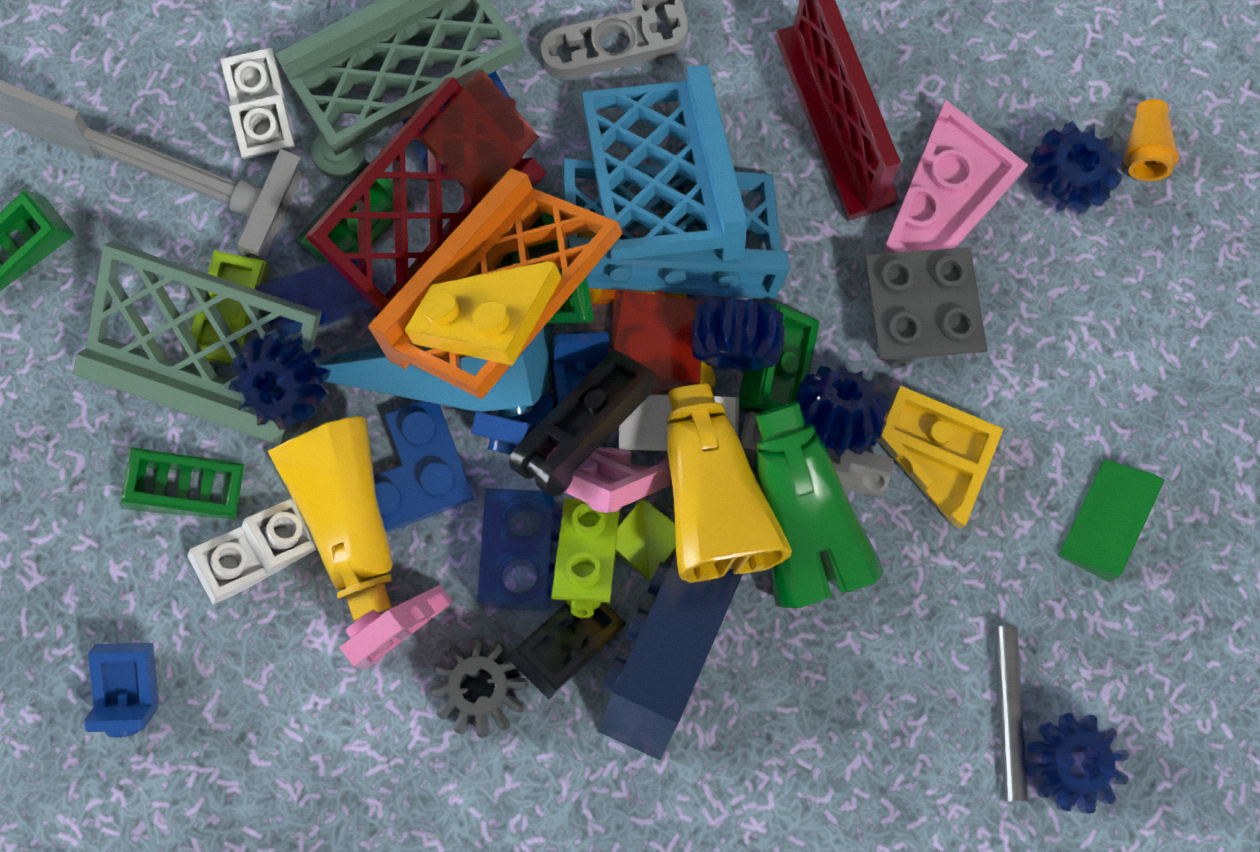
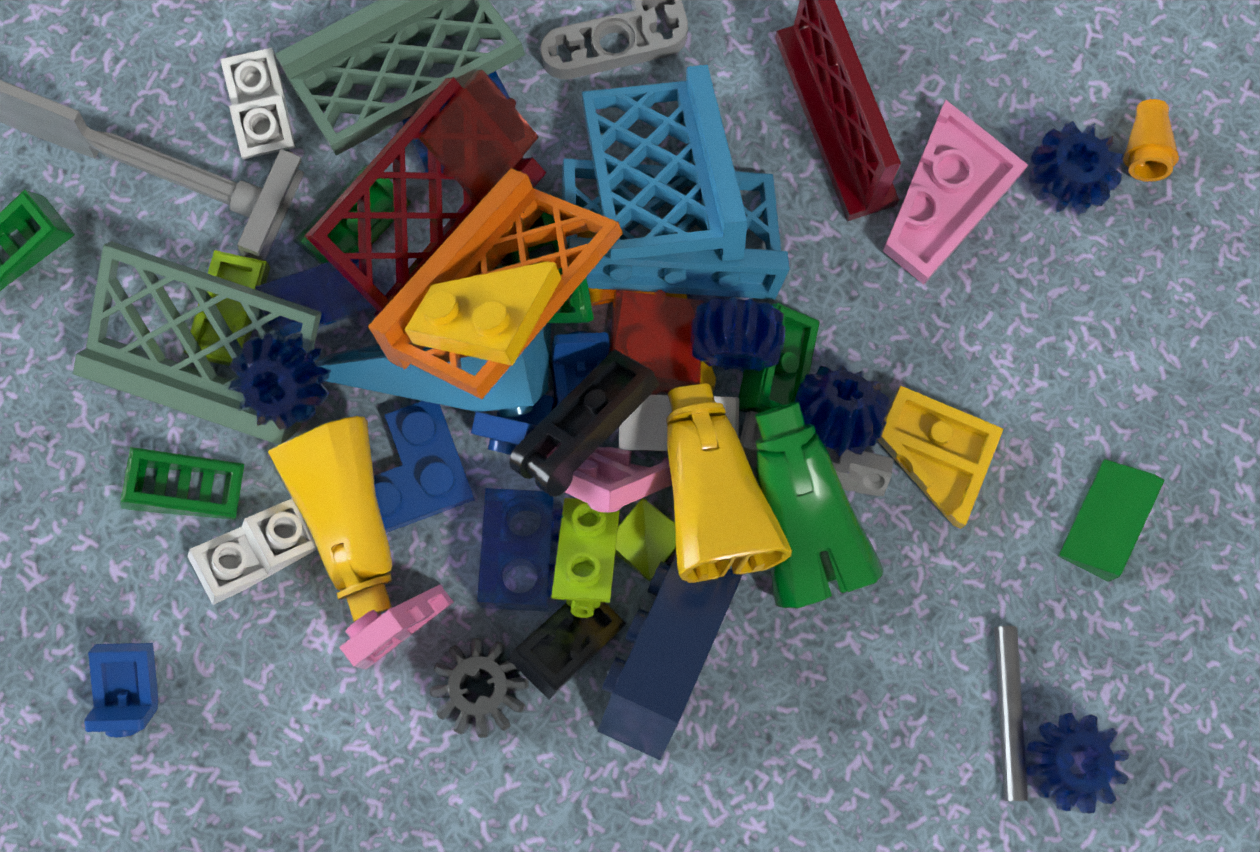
sand green plate [312,126,366,178] -> none
dark grey hinge [864,247,988,368] -> none

